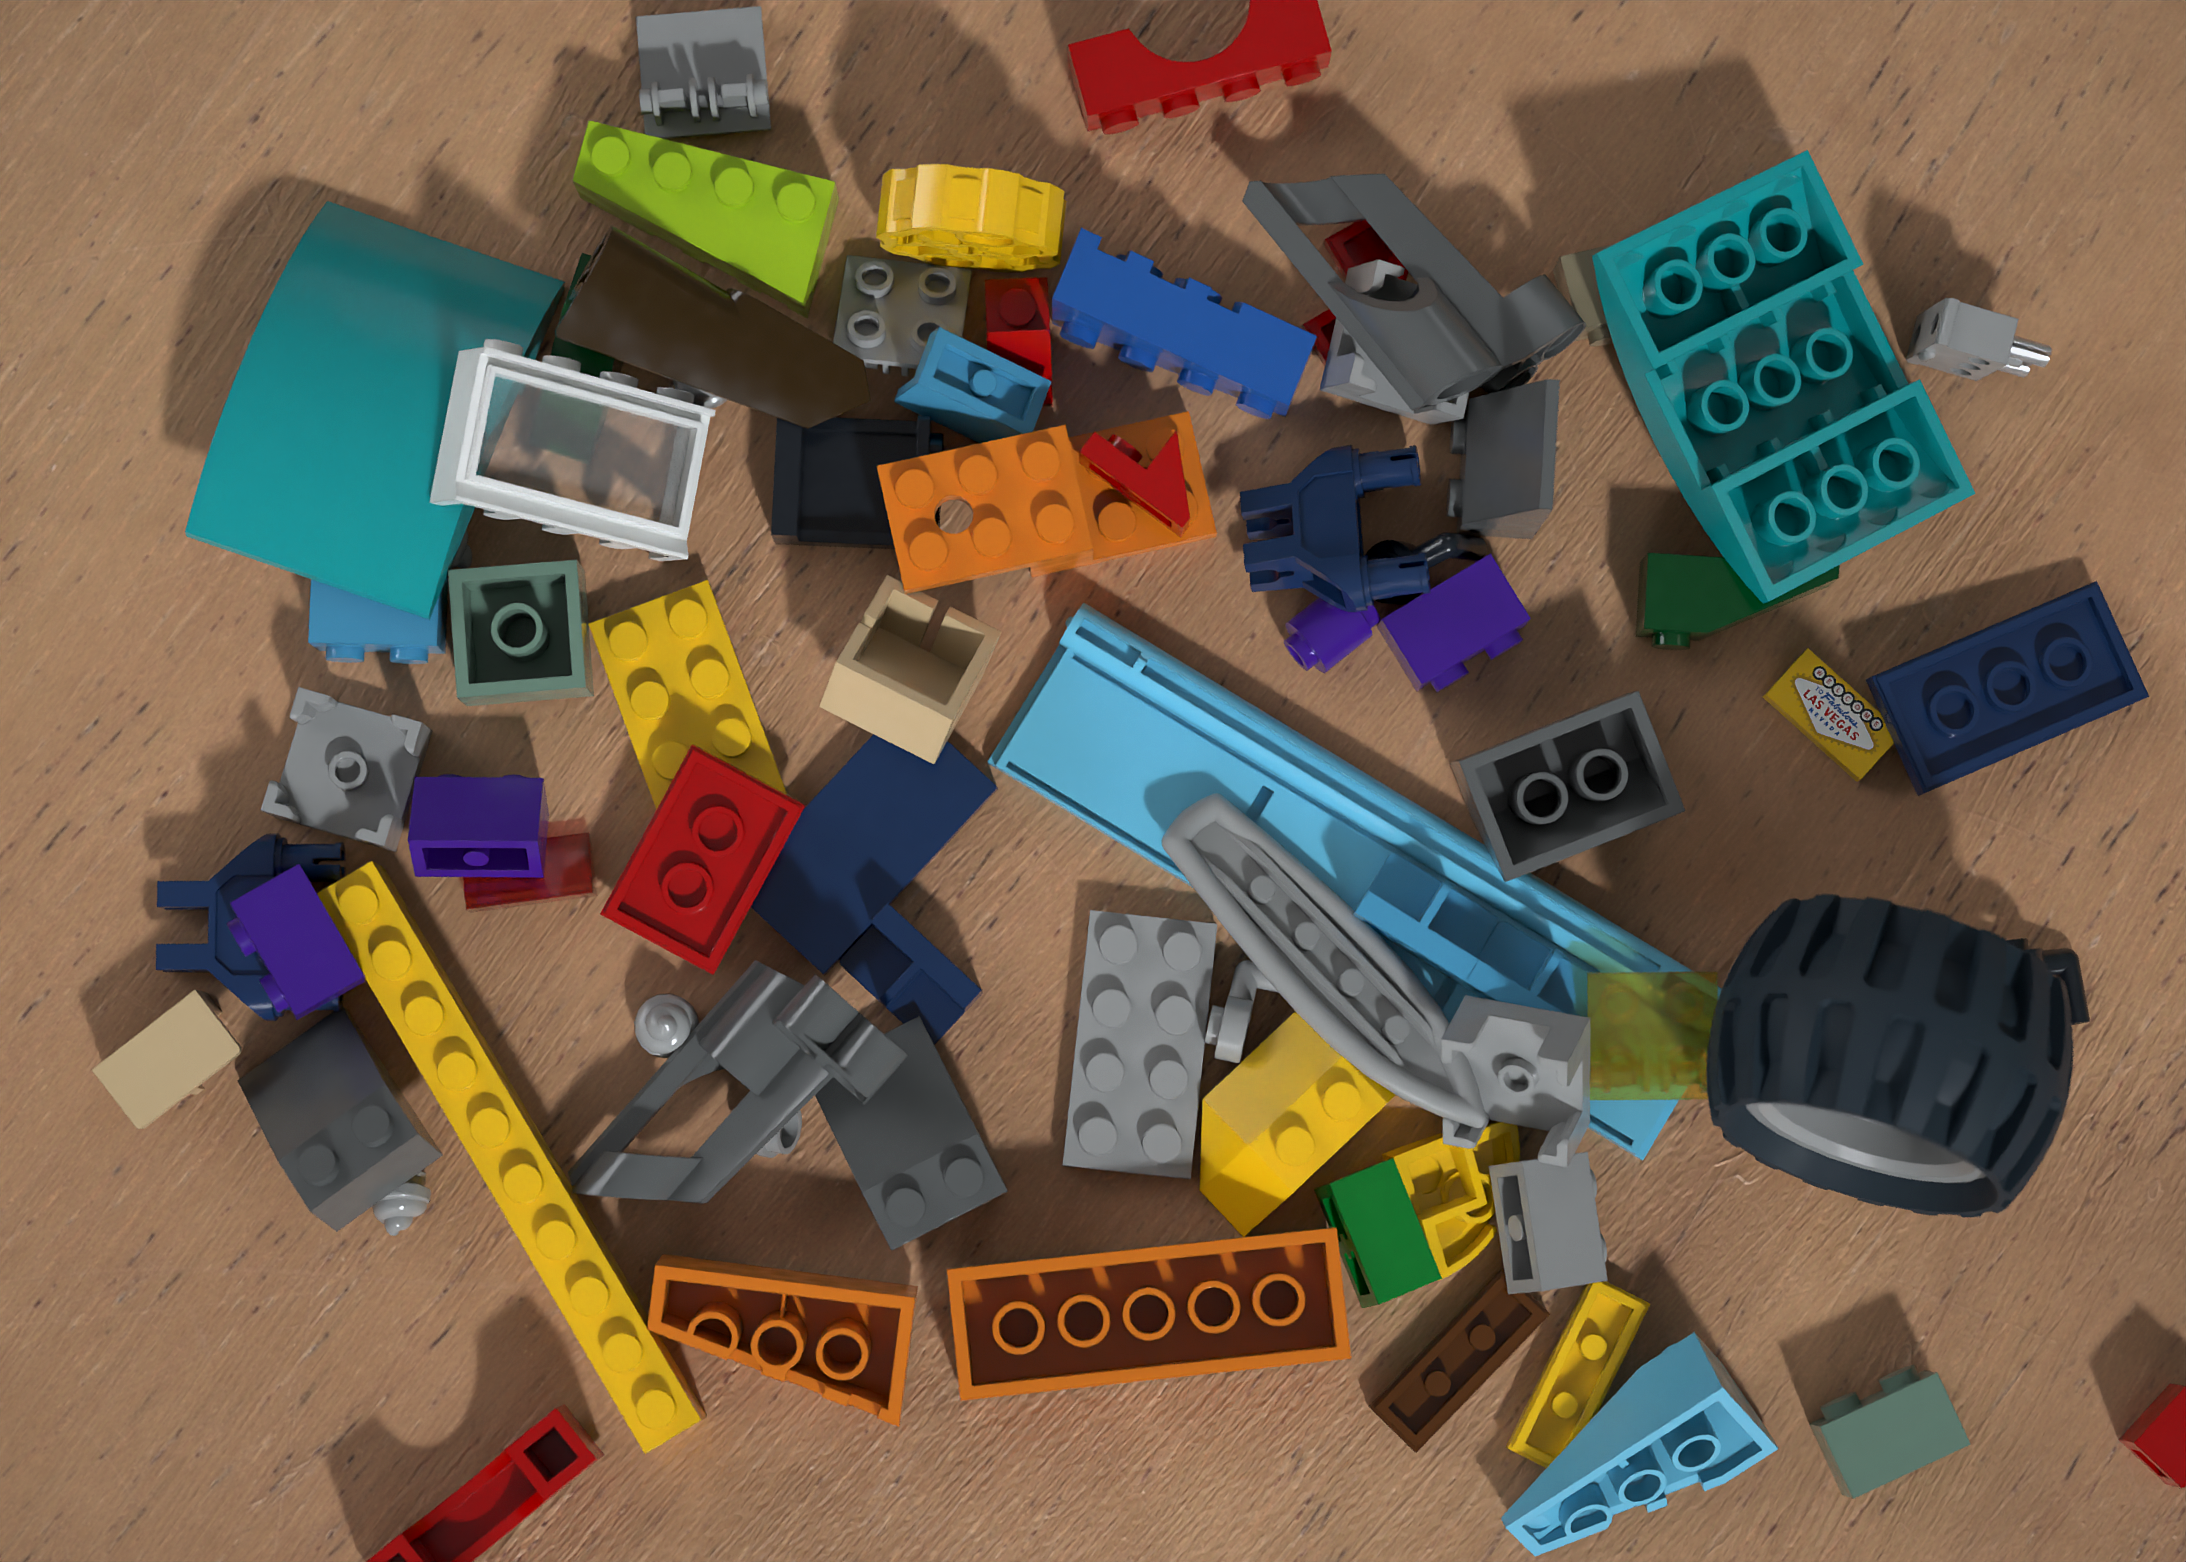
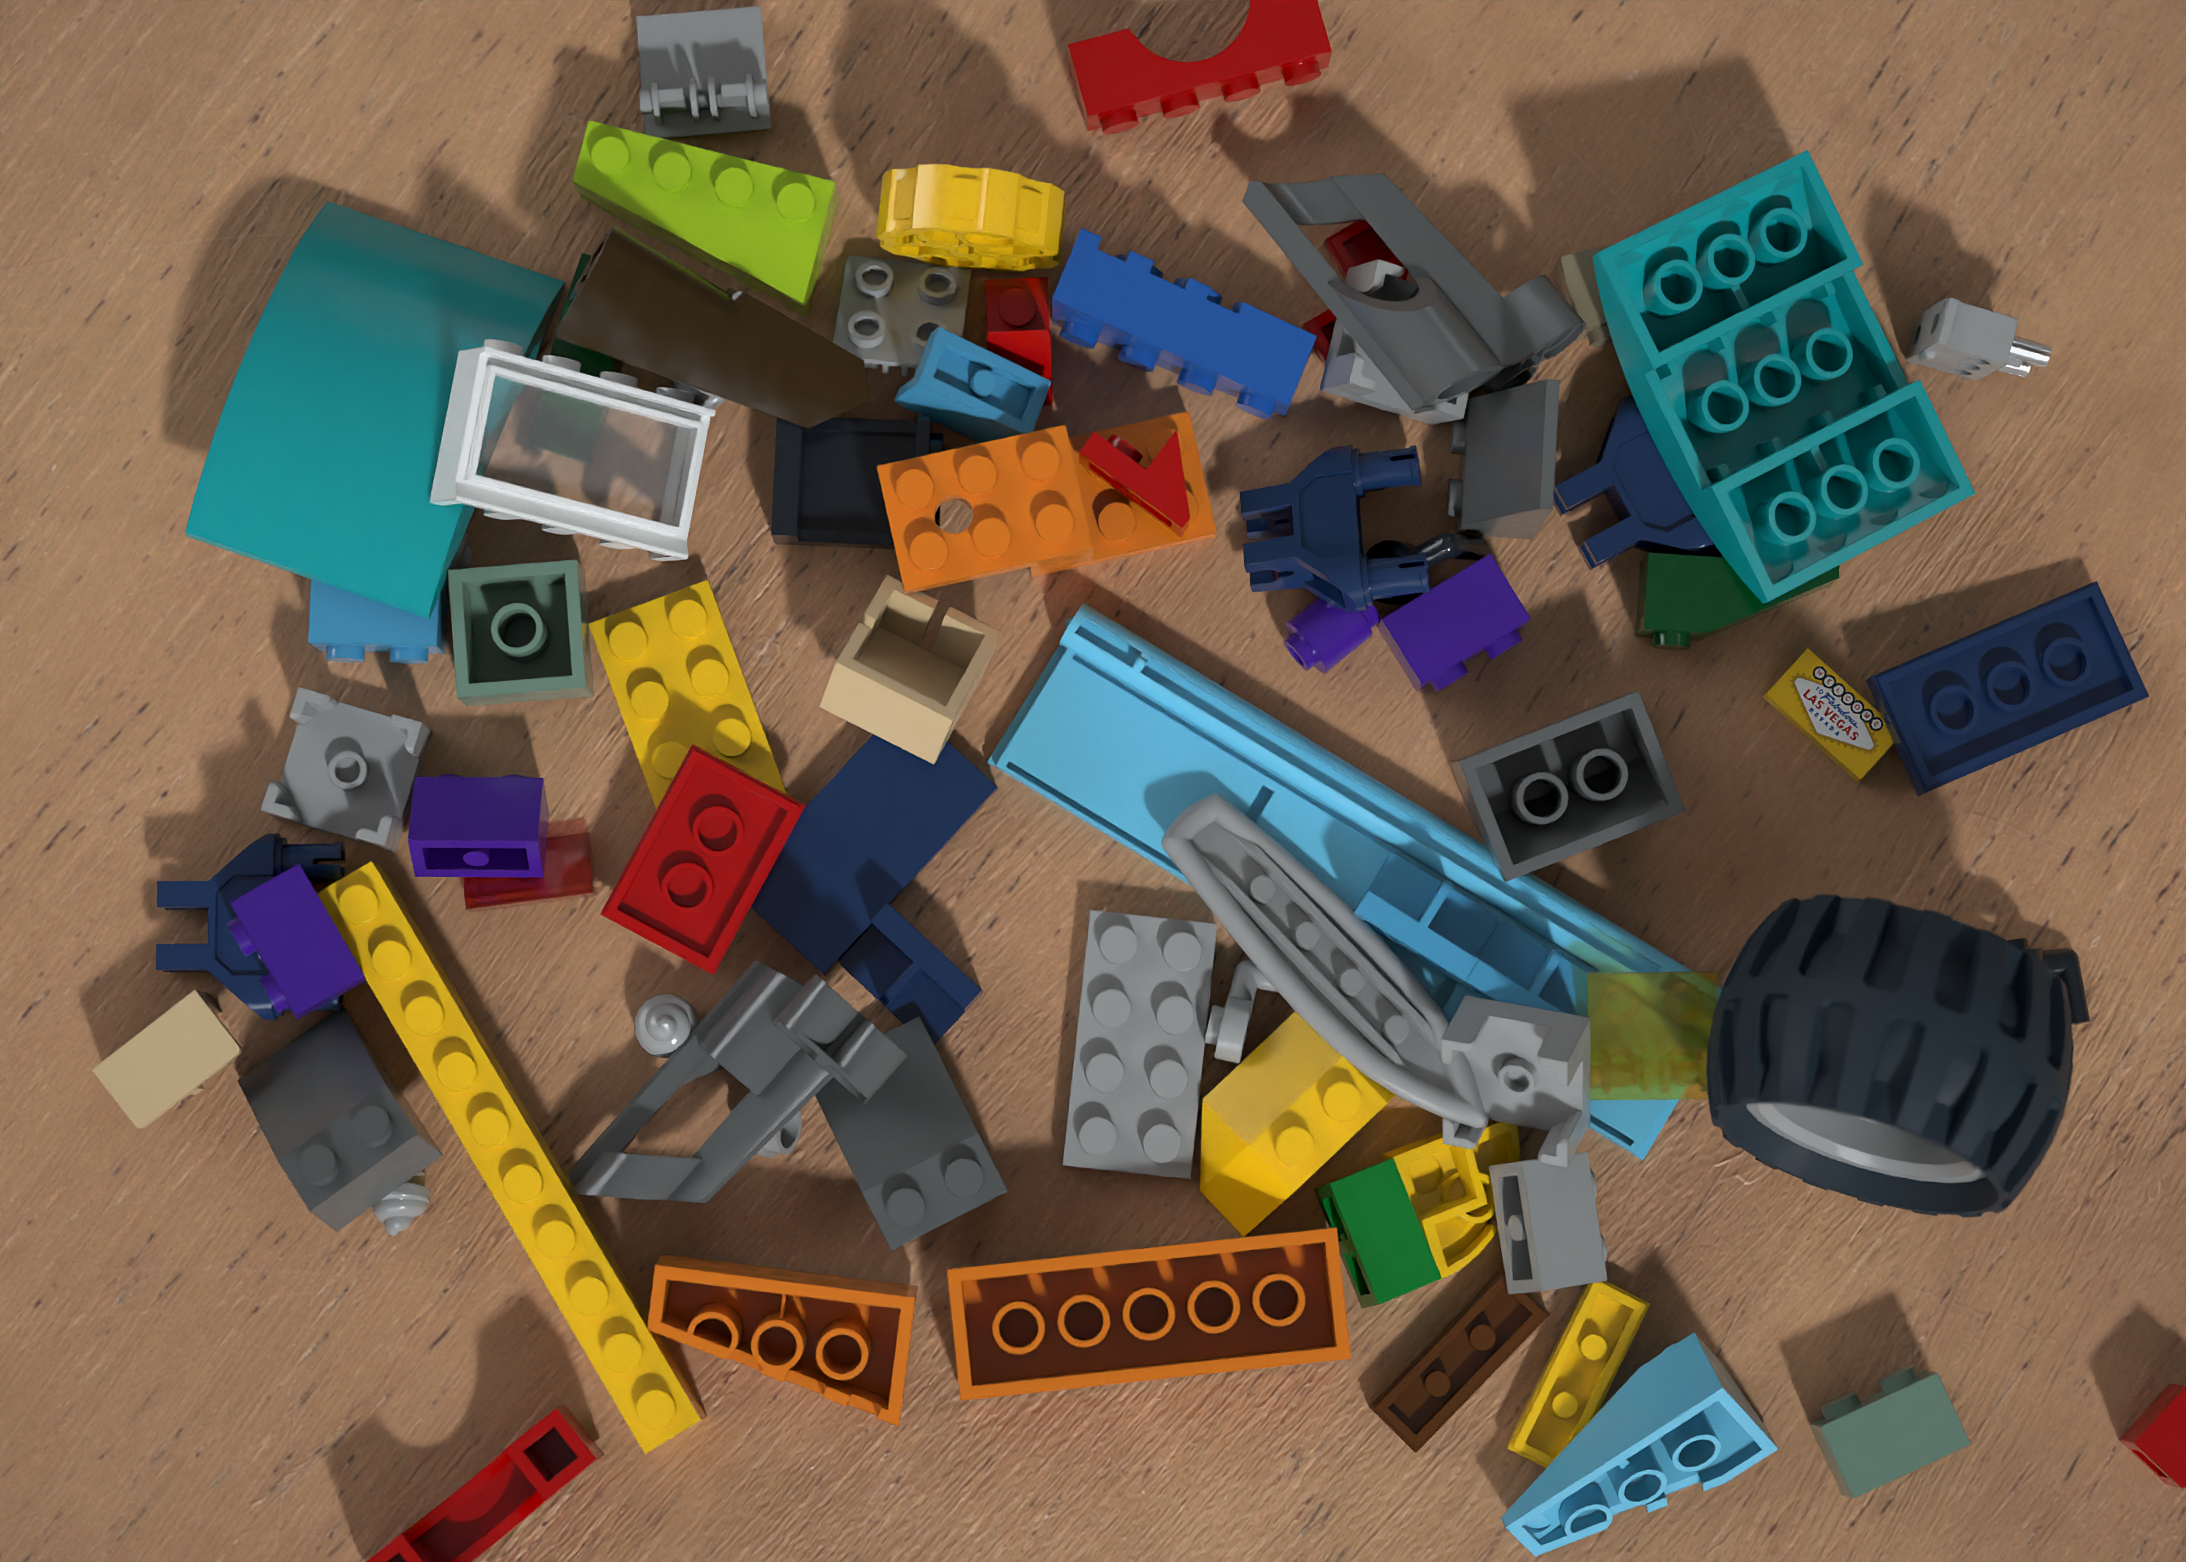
none -> dark blue connector [1553,395,1719,570]

